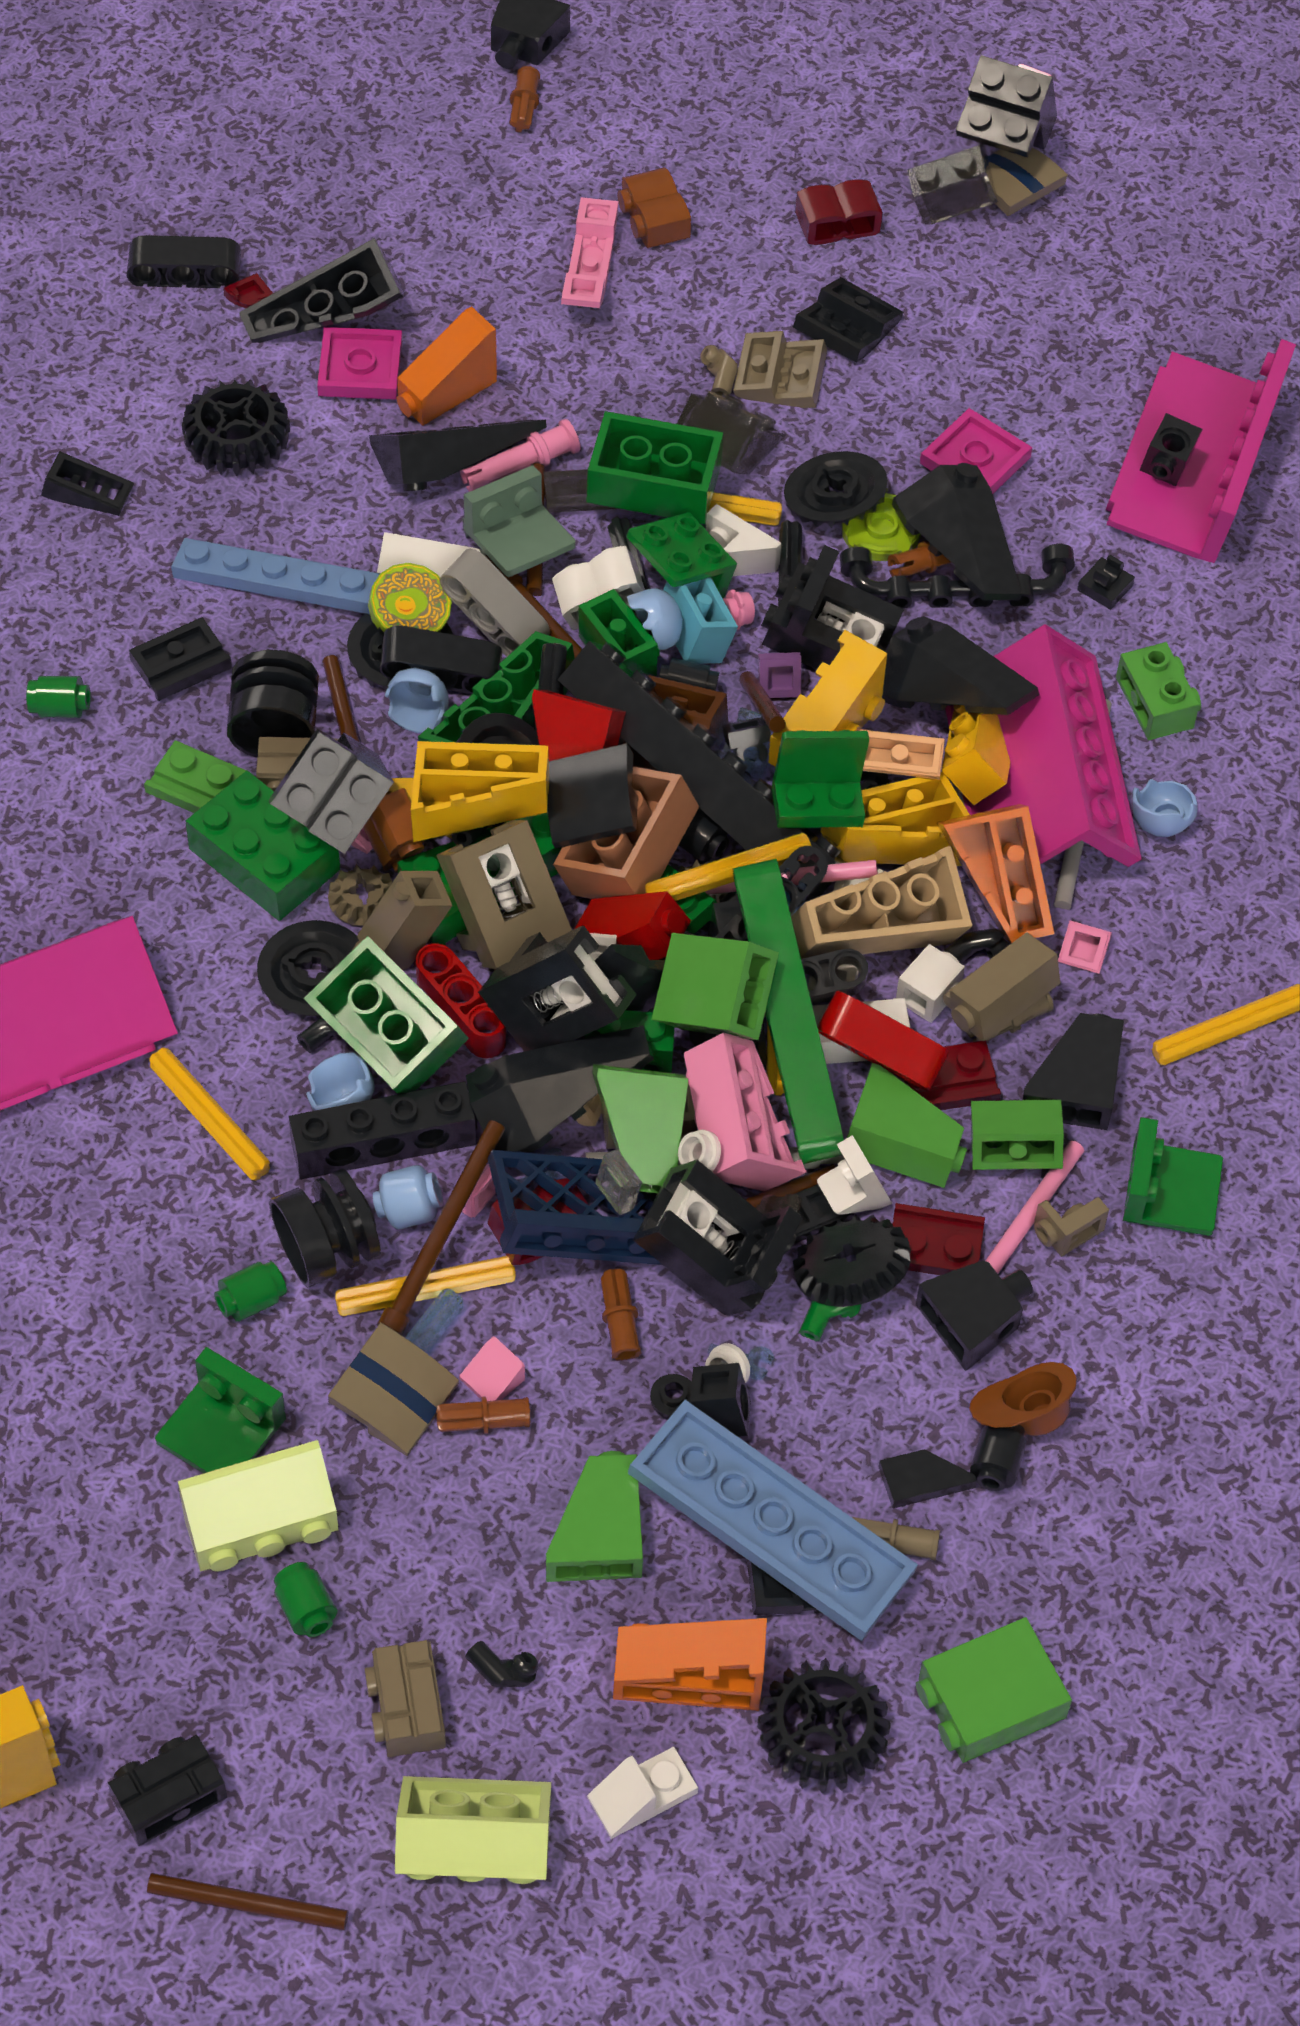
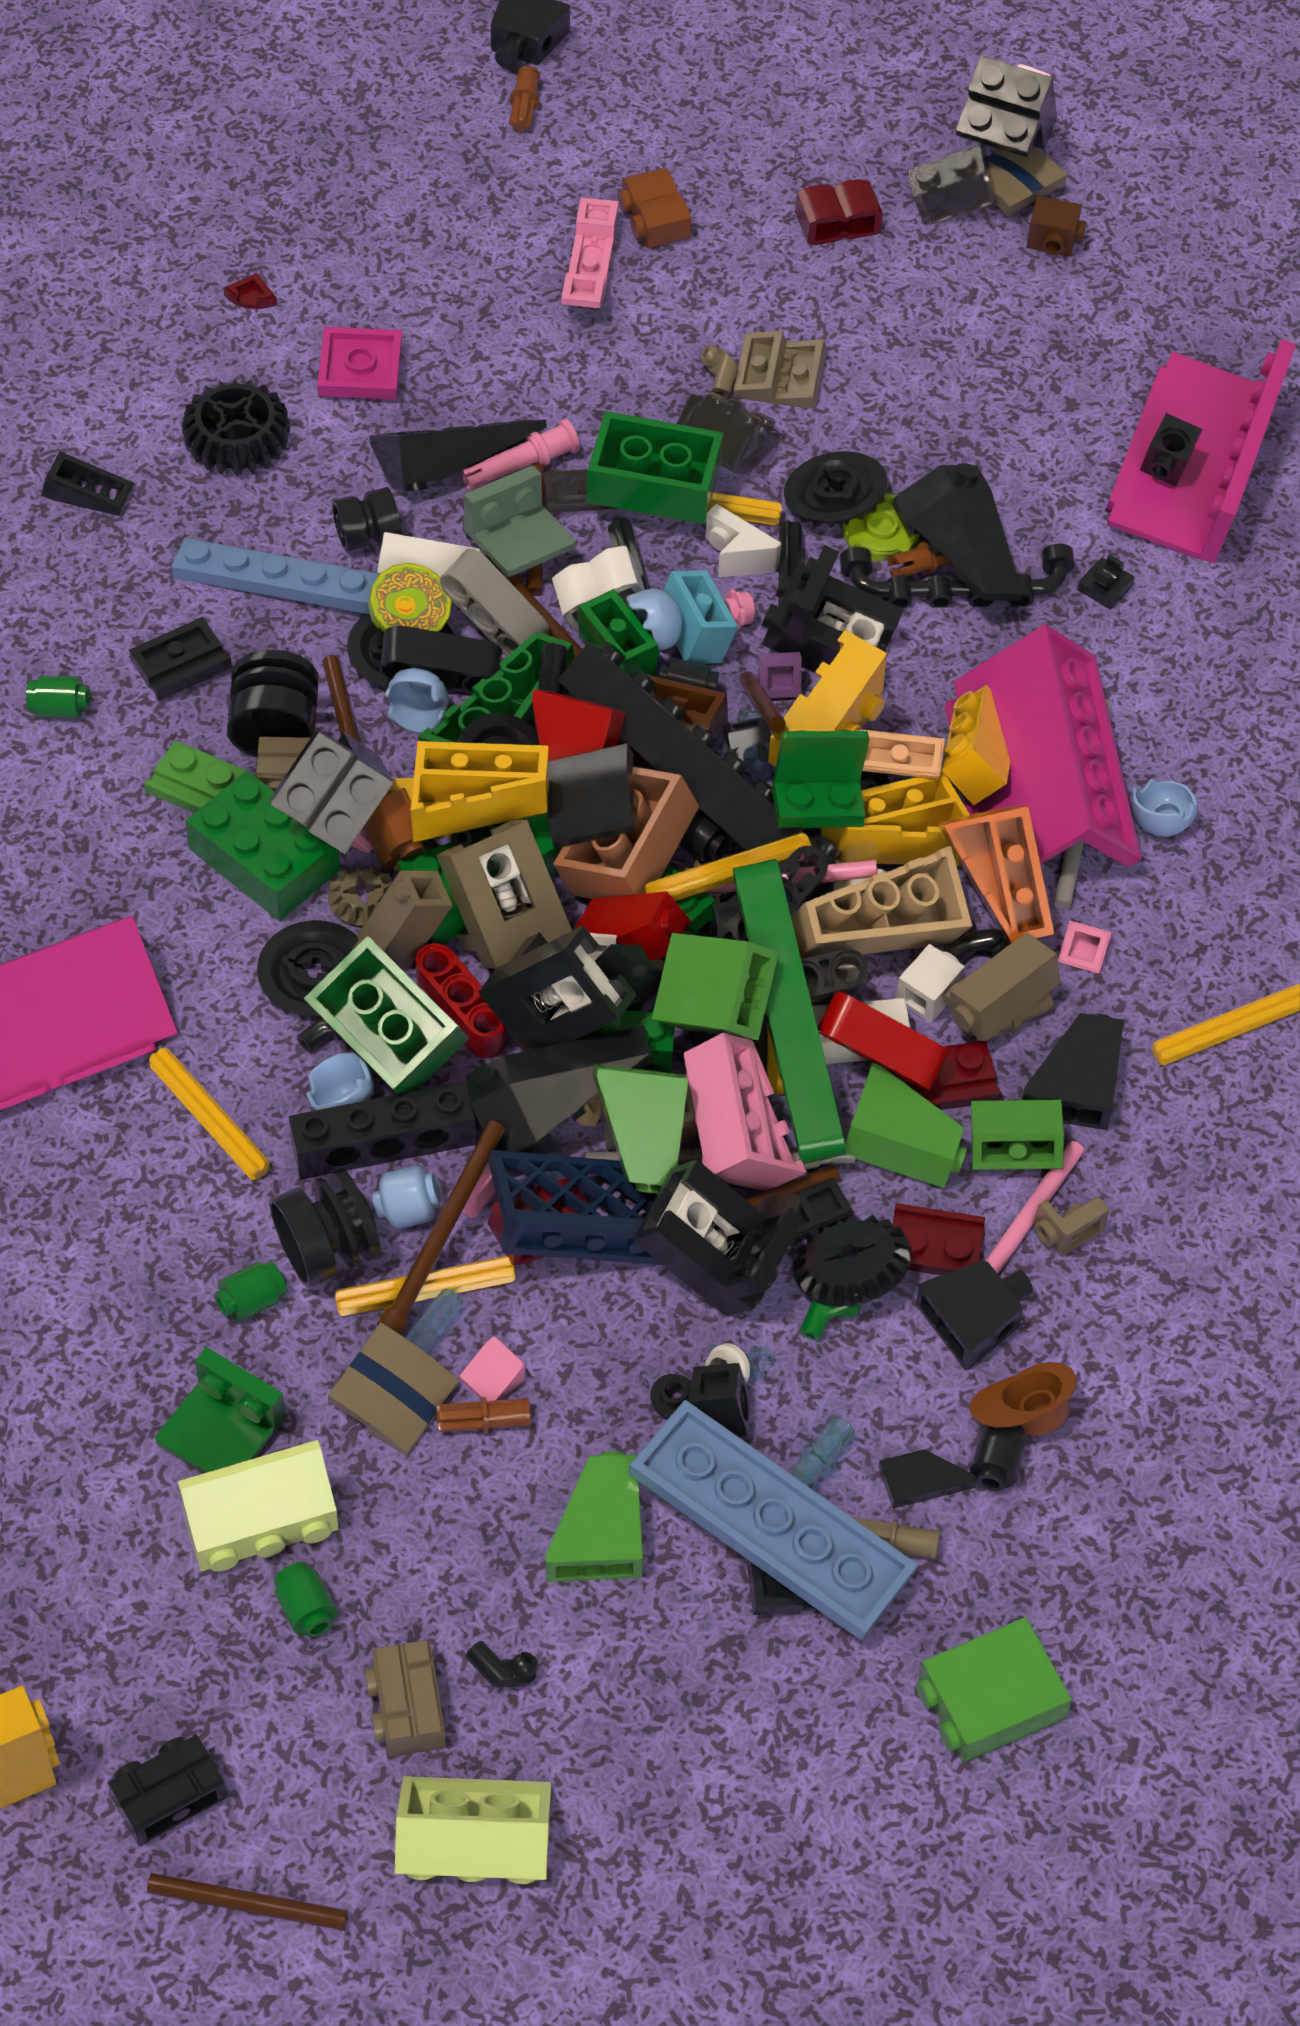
black beam [126,235,241,288] -> none
black wedge [239,238,404,343] -> none
orange slope [396,306,497,426] -> none
white slope [587,1747,698,1839] -> none
clear tile [595,1149,642,1215] -> none
dark orange axle [601,1268,641,1361] -> none
orange wedge [613,1618,767,1711] -> none
green bracket [626,512,737,598] -> none
white plate [678,1130,721,1171] -> none
black gear [757,1658,891,1793] -> none
black slope [793,277,904,363] -> none
white slope [817,1135,892,1215] -> none
black wedge [882,616,1040,715] -> none
dark pink plate [920,408,1032,494] -> none
bright green brick [1116,642,1201,740] -> none
green bracket [1123,1117,1223,1236] -> none
none -> black wheel [332,487,402,552]
none -> clear light blue pin [788,1416,855,1489]
none -> reddish brown brick [1026,196,1087,257]

